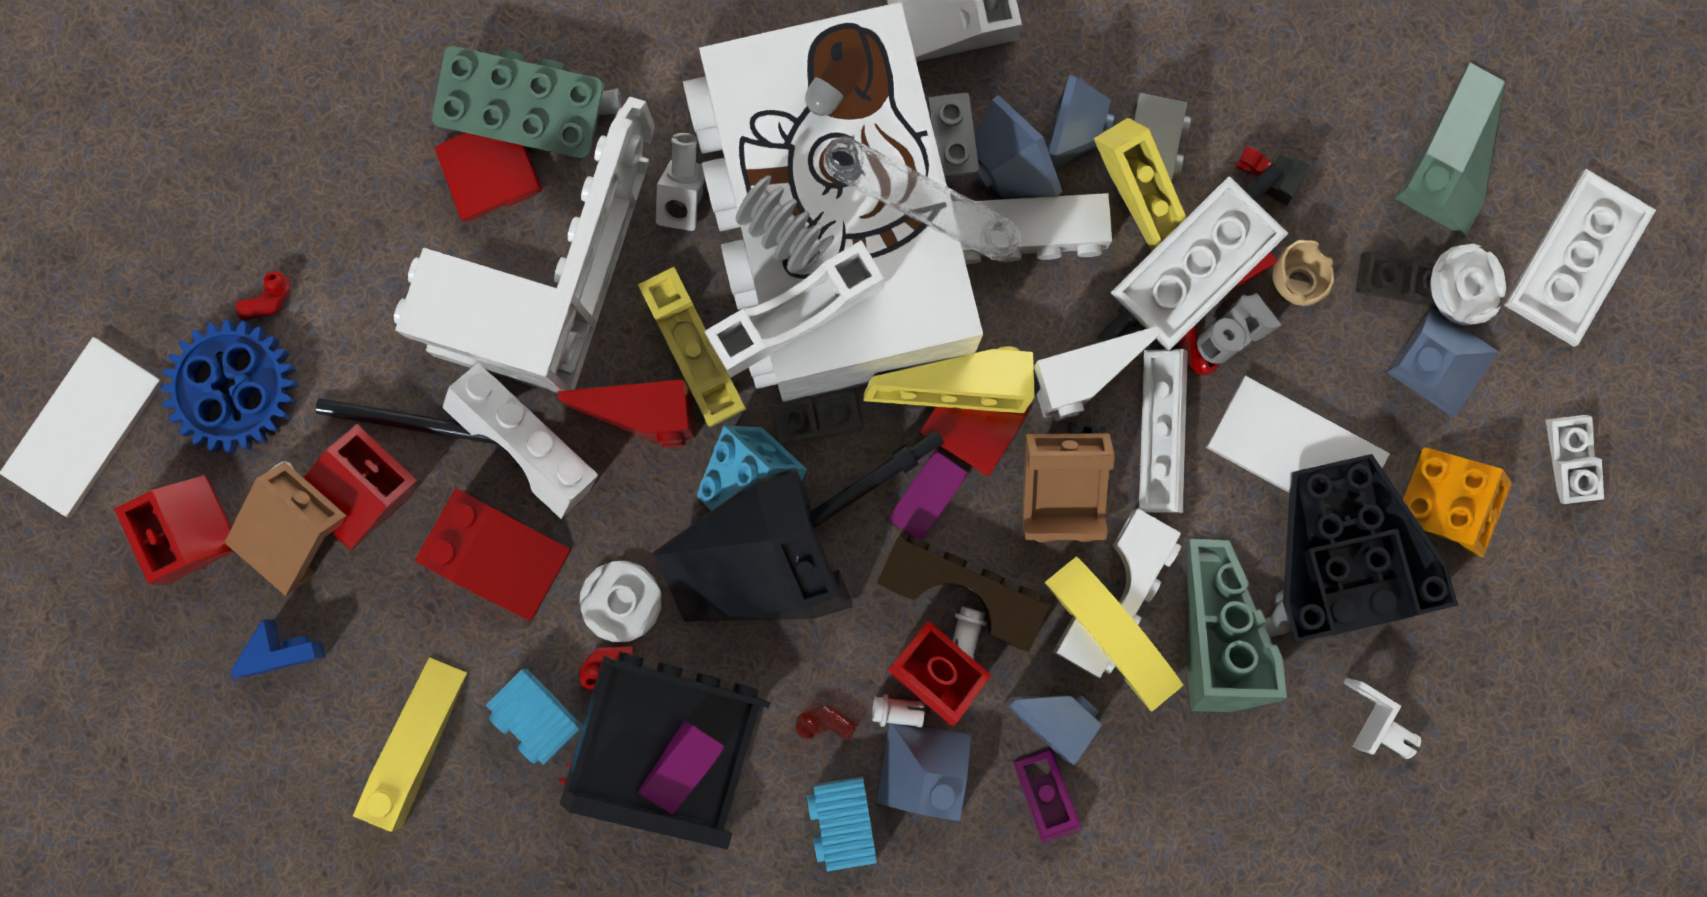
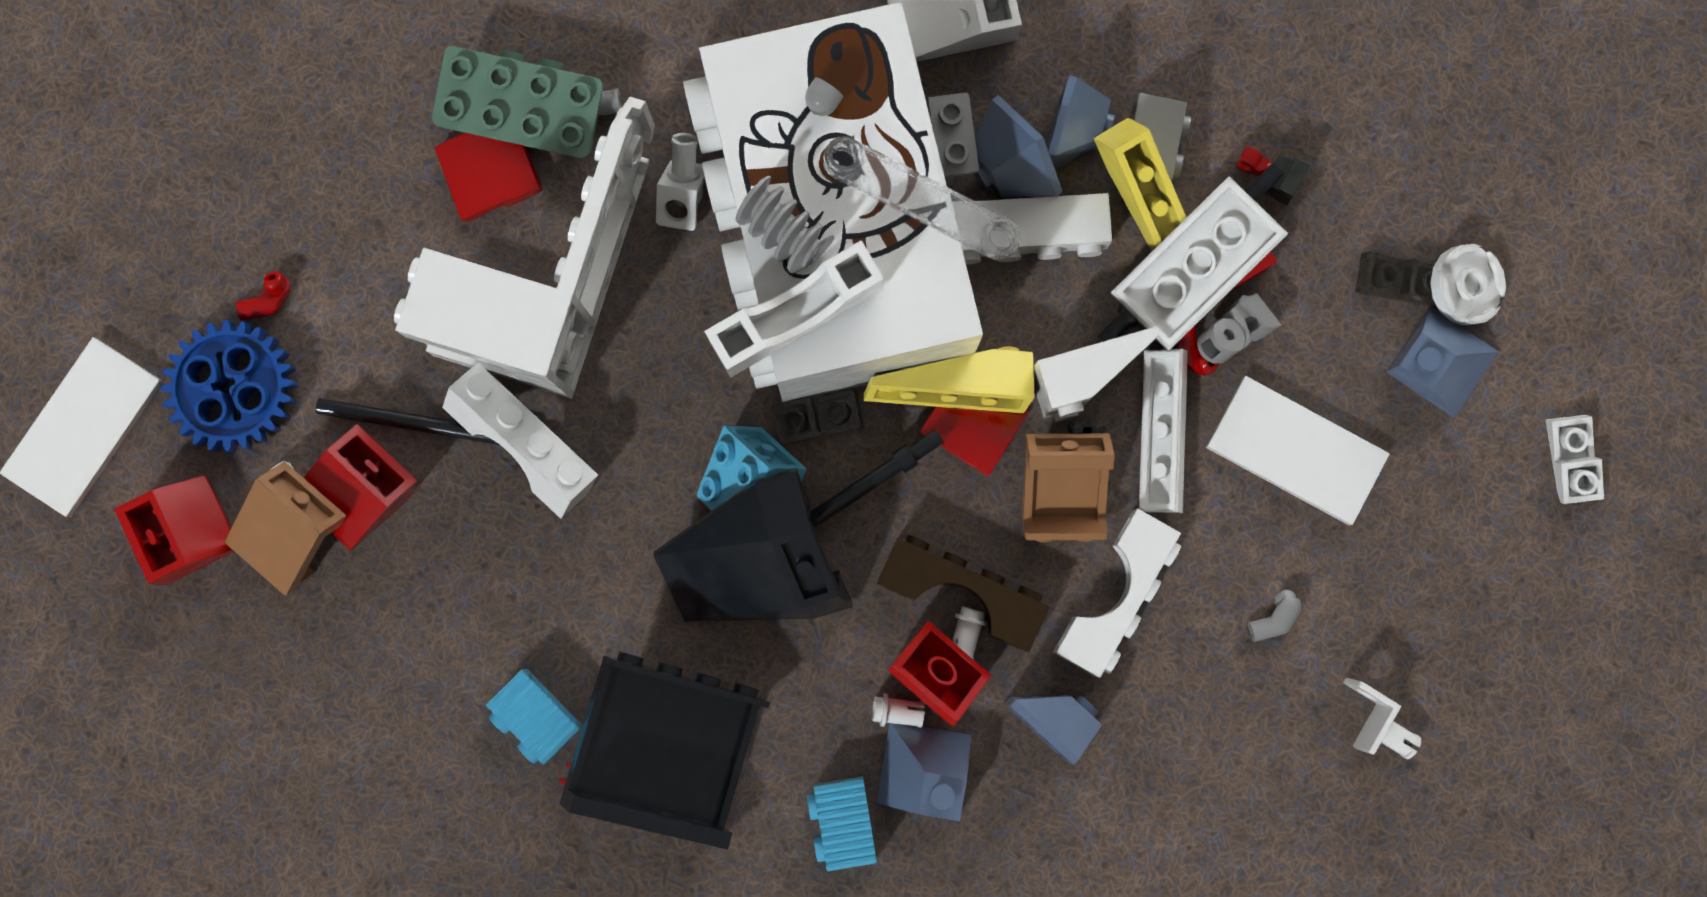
blue slope [231,619,325,678] -> none
light yellow slope [353,657,467,832] -> none
red slope [414,488,571,621] -> none
red slope [557,379,695,448] -> none
red arm [578,646,634,690] -> none
white tile [580,561,662,642] -> none
magenta slope [637,721,725,815] -> none
light yellow slope [638,267,746,428] -> none
clear red arm [795,704,859,741] -> none
magenta slope [887,450,968,540] -> none
magenta slope [1013,748,1081,844] -> none
light yellow slope [1044,556,1184,712] -> none
sand green wedge [1187,539,1287,712] -> none
tan hair [1272,240,1335,306] -> none
black wedge [1283,454,1458,643] -> none
sand green wedge [1394,62,1505,237] -> none
light orange bracket [1403,448,1512,558] -> none
white tile [1504,169,1656,347] -> none

